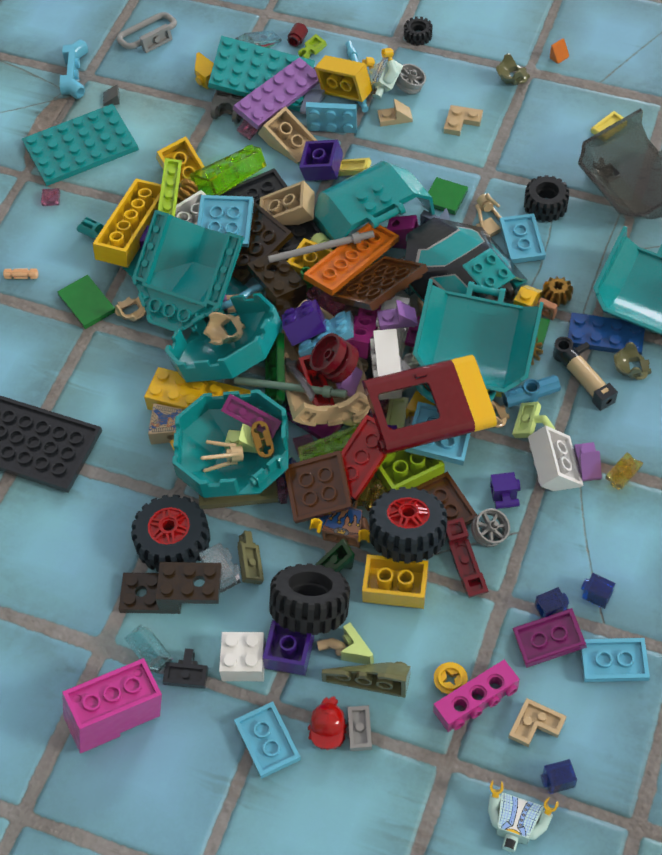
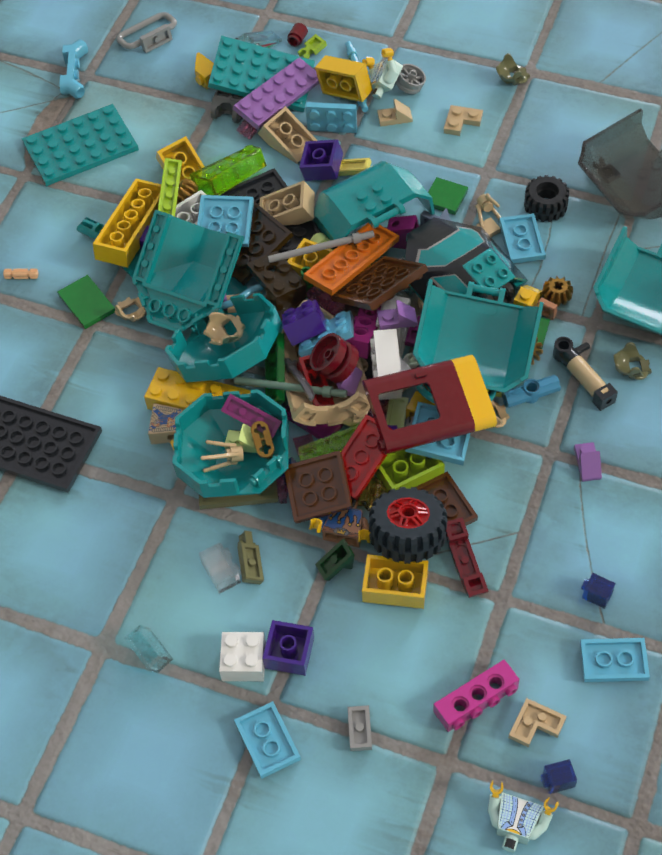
clear pink tile [41,188,60,206] -> none
dark pink piece [62,658,162,754] -> none
dark grey slope [103,85,120,106] -> none
dark brown bracket [119,562,222,614] -> none
black wheel [131,494,211,572] -> none
black hinge [163,648,209,689] -> none
black tyre [269,563,350,635] -> none
sand blue slope [300,89,325,114] -> none
red hair [308,696,347,750] -> none
tan arm [317,638,347,656] -> none
olive wedge [321,662,411,698] -> none
yellowish green slope [340,623,374,665] -> none
black tyre [404,16,433,46] -> none
yellow gear [433,662,468,694] -> none
light grey wheel [471,508,510,547] -> none
dark purple brick [490,472,521,509] -> none
yellowish green plate [512,402,555,438] -> none
magenta tile [512,608,587,668] -> none
white slope [528,425,584,491] -> none
clear blue brick [535,587,569,618] -> none
orange slope [550,39,569,64] -> none
blue plate [568,312,645,355] -> none
light yellow tile [591,111,626,140] -> none
clear yellow hips [605,452,643,490] -> none

